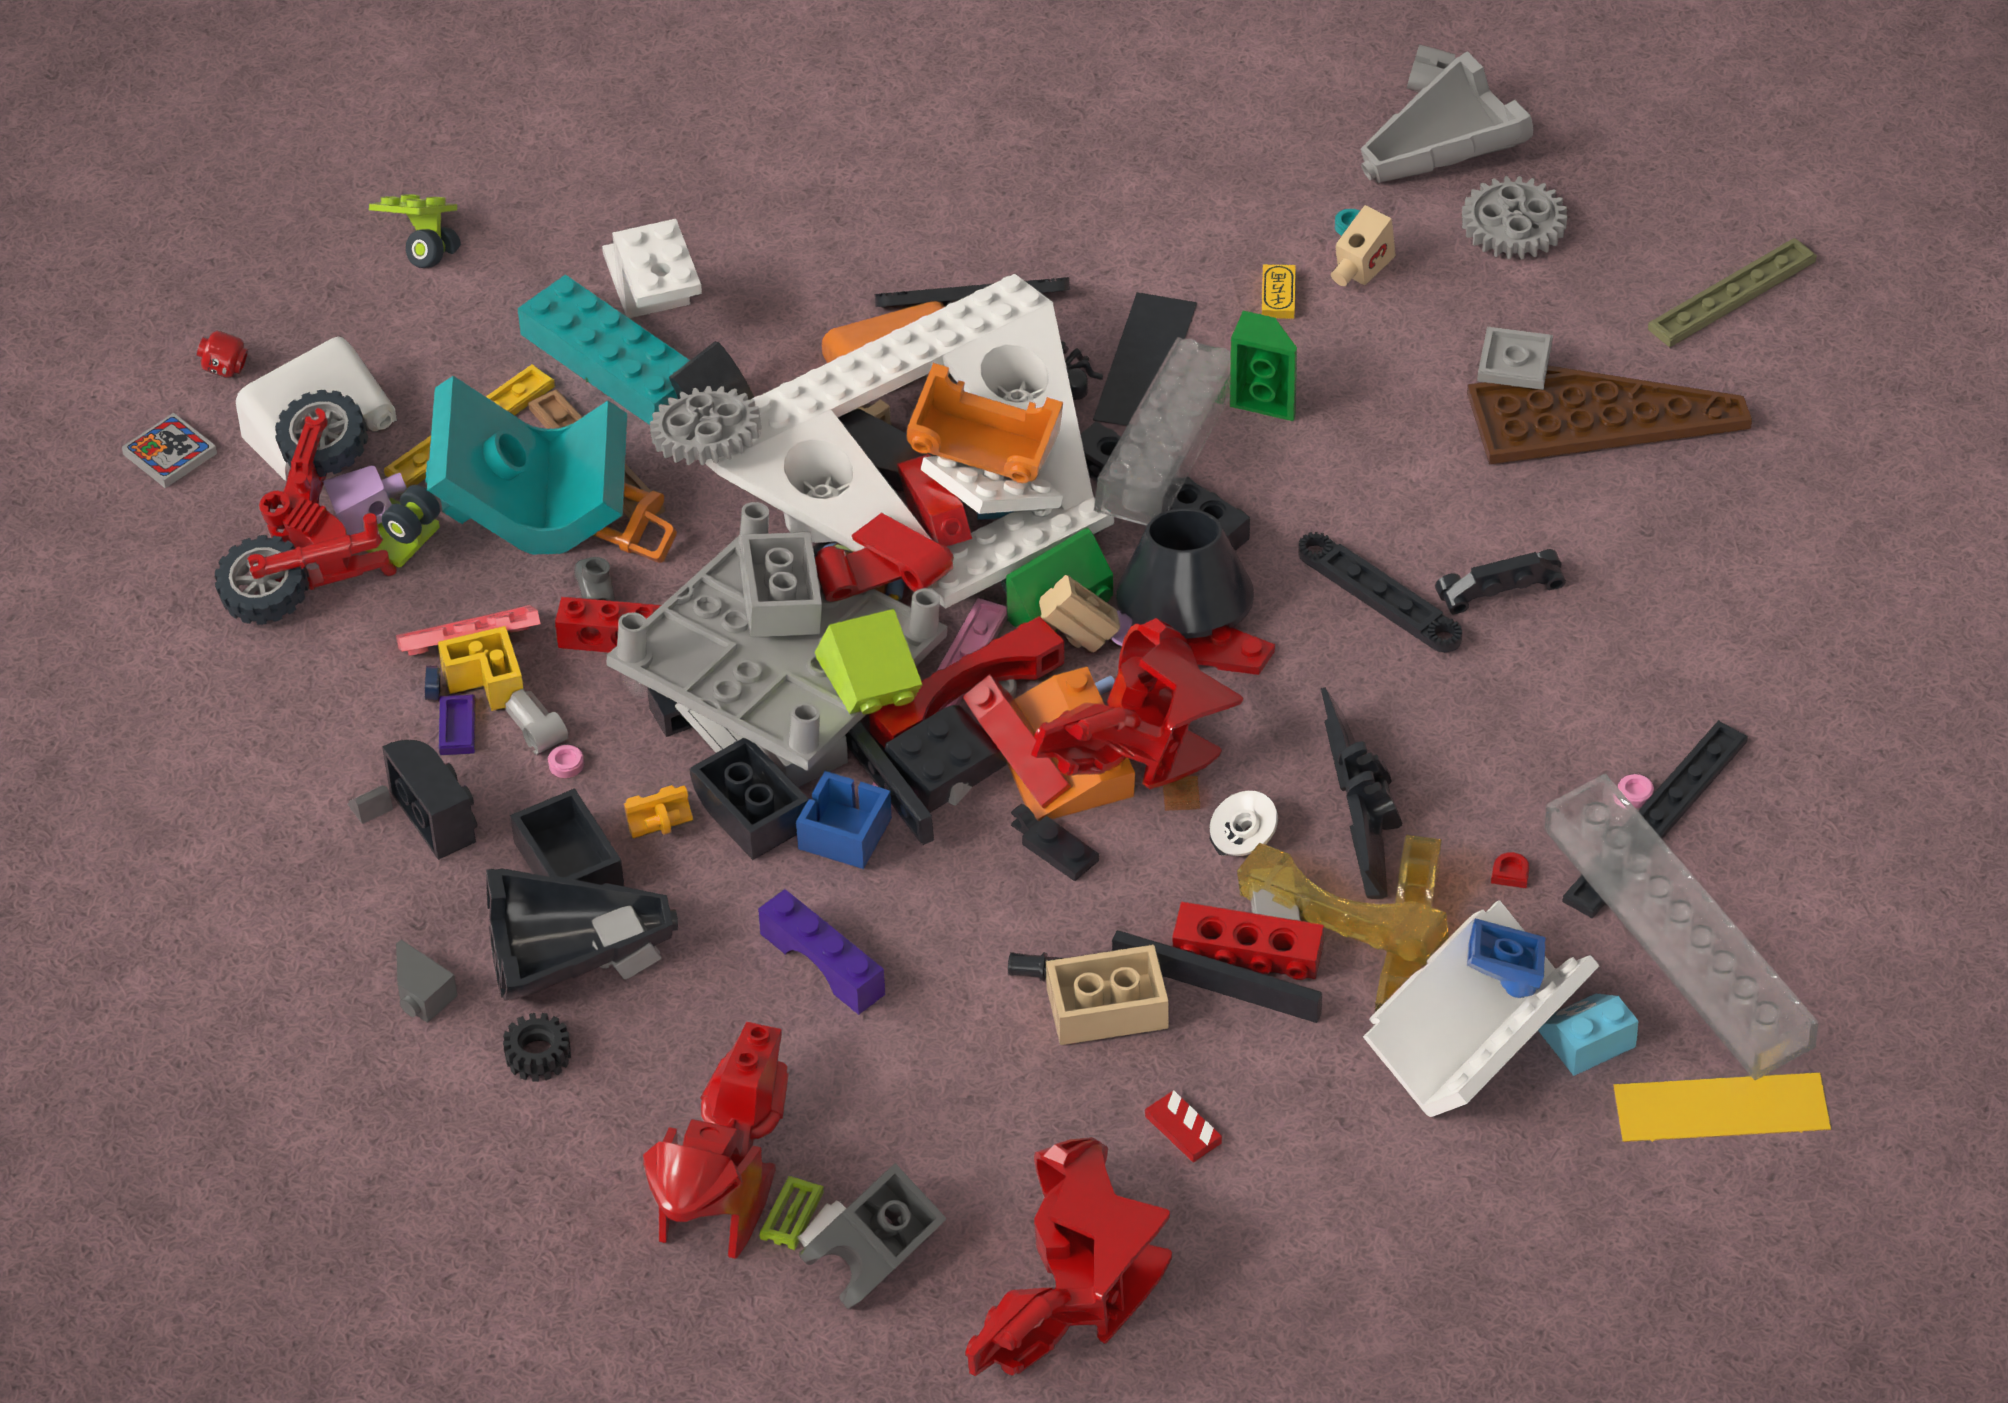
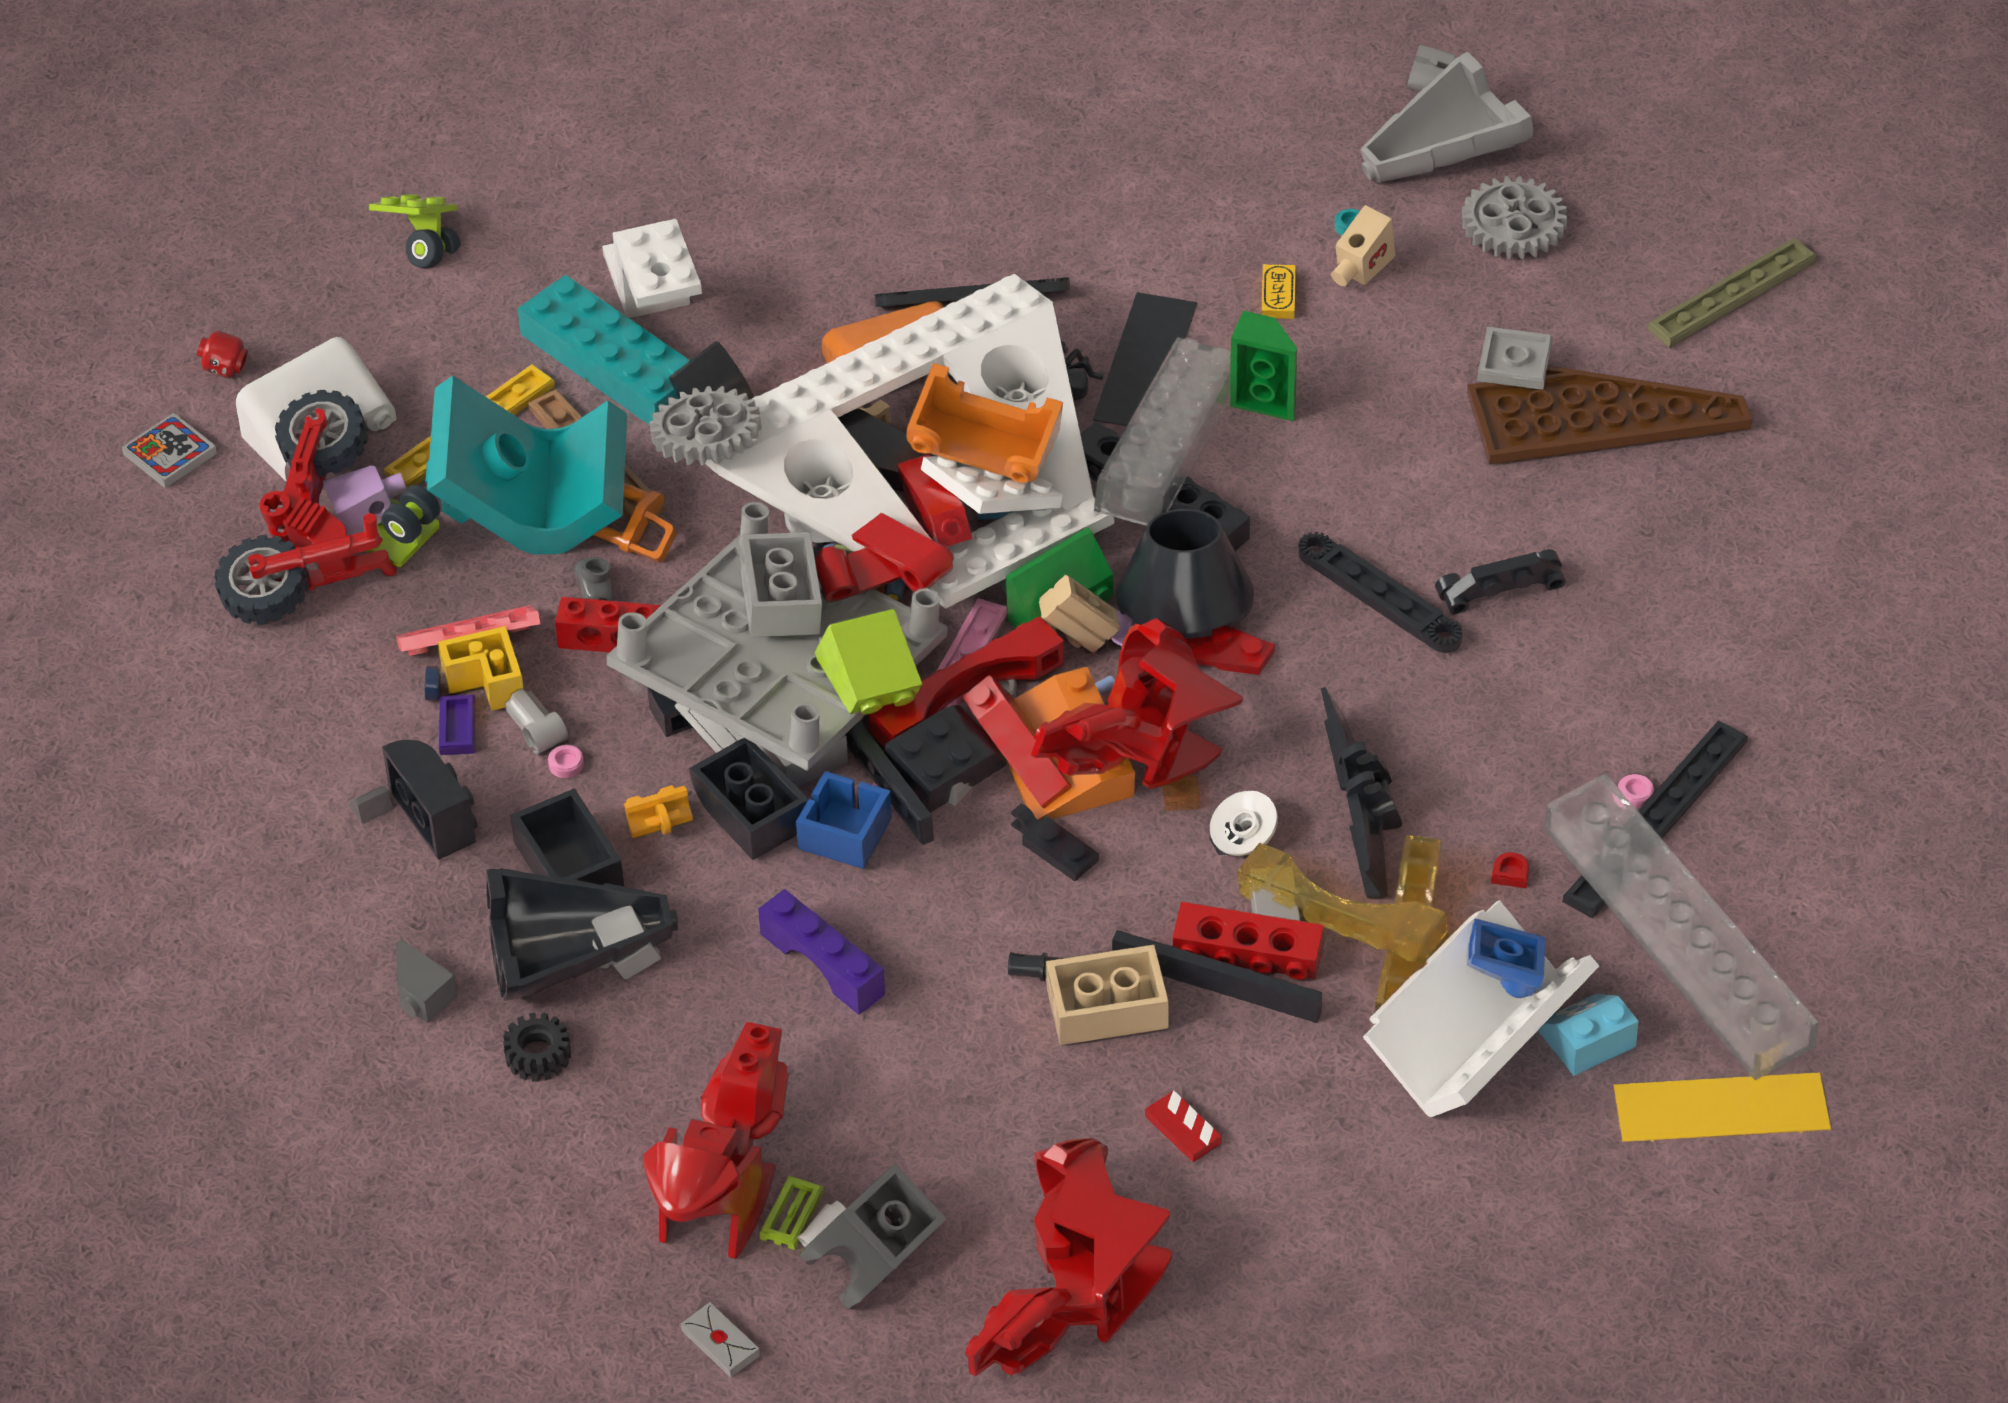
none -> light grey tile [681,1302,760,1377]

